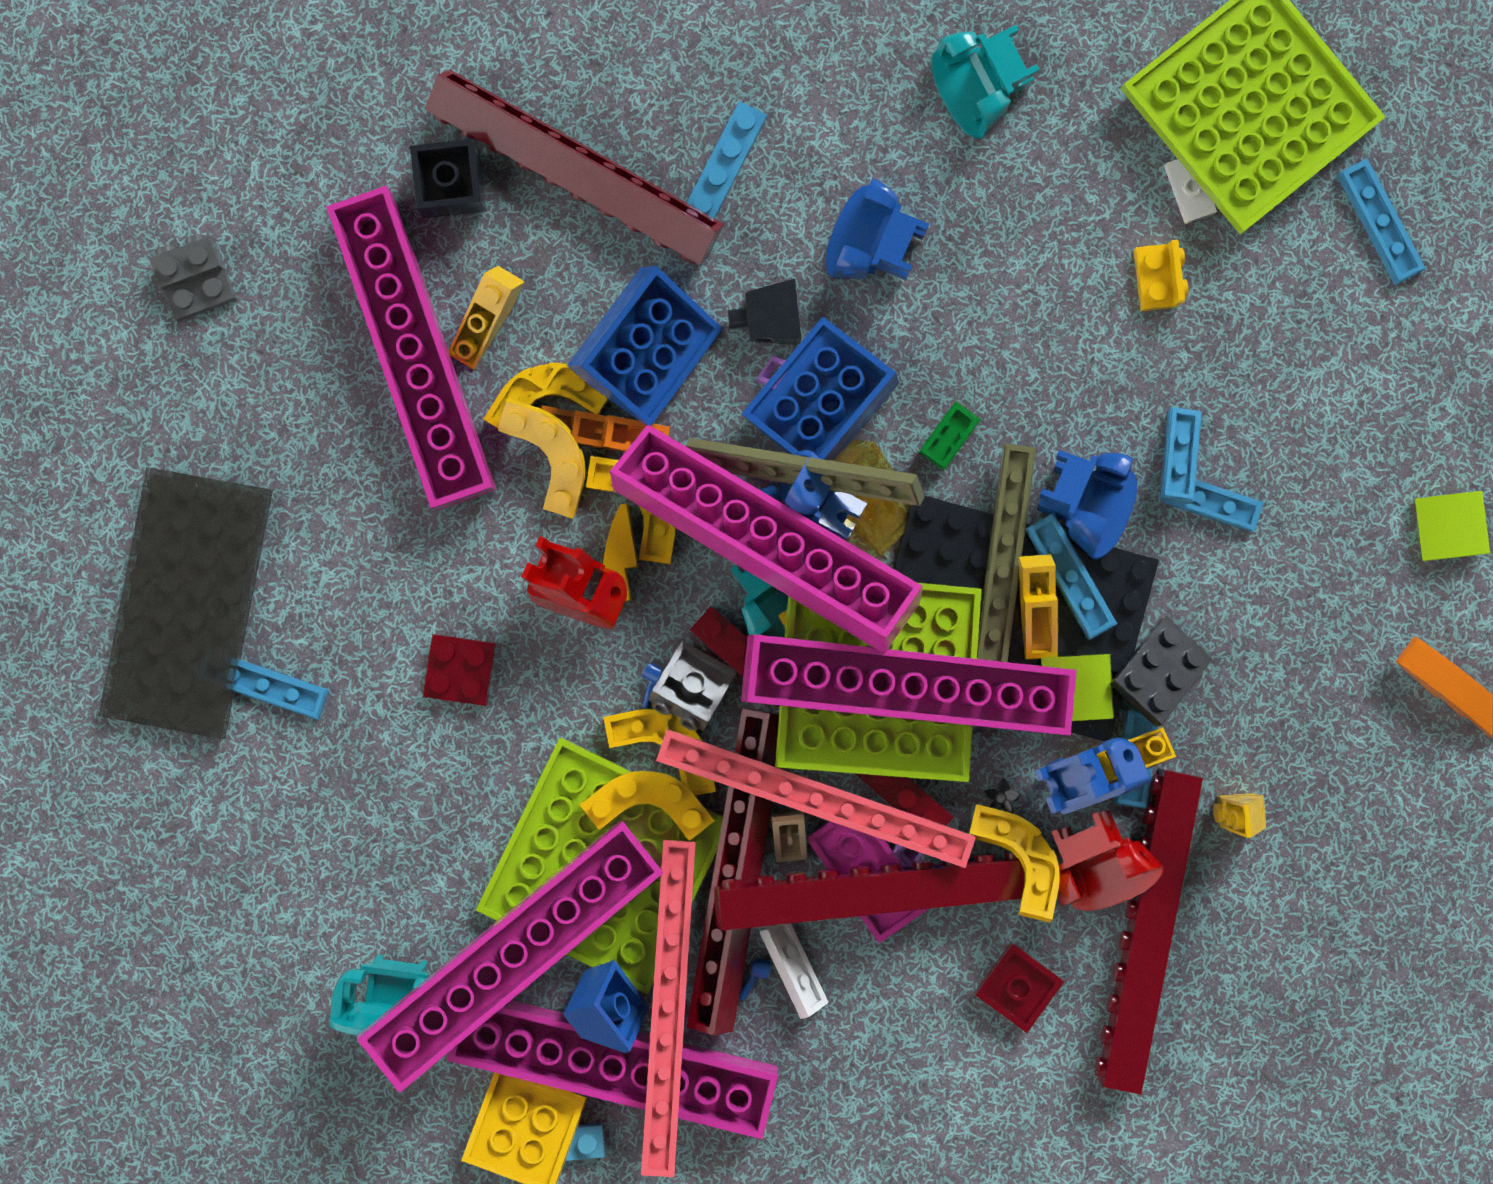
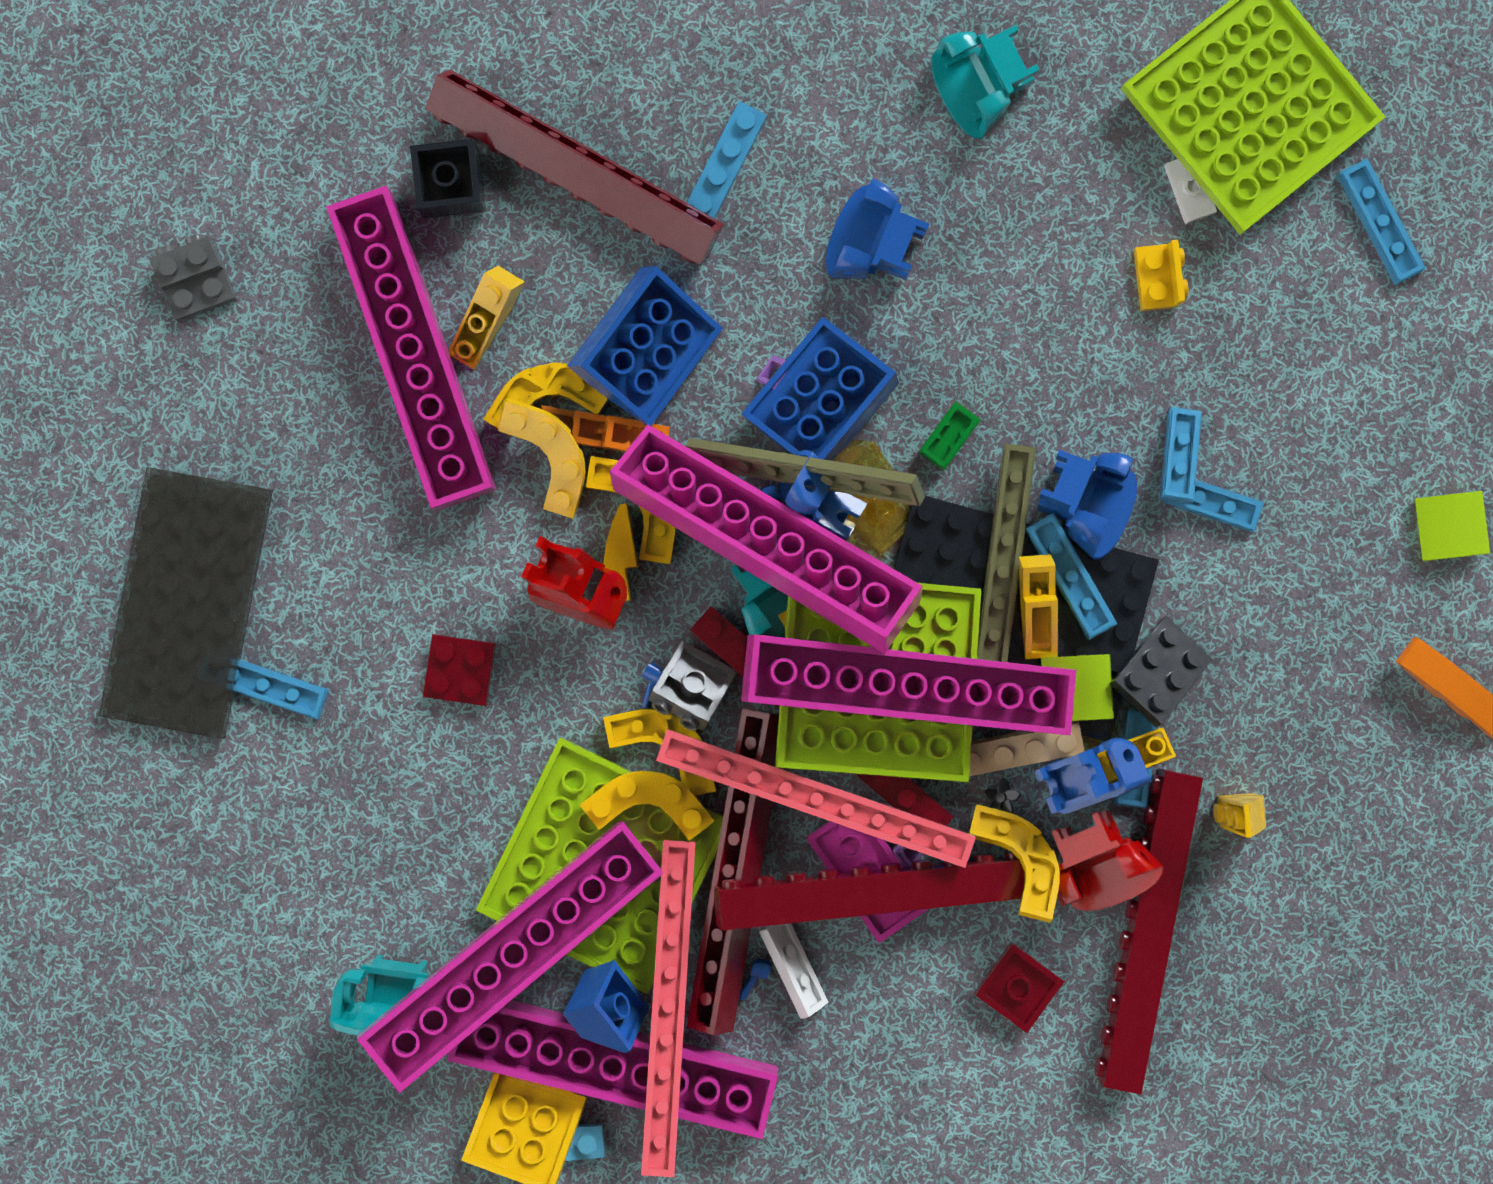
black torso [728,279,801,345] -> none
tan slope [771,810,807,862] -> none
none -> tan plate [969,721,1084,776]

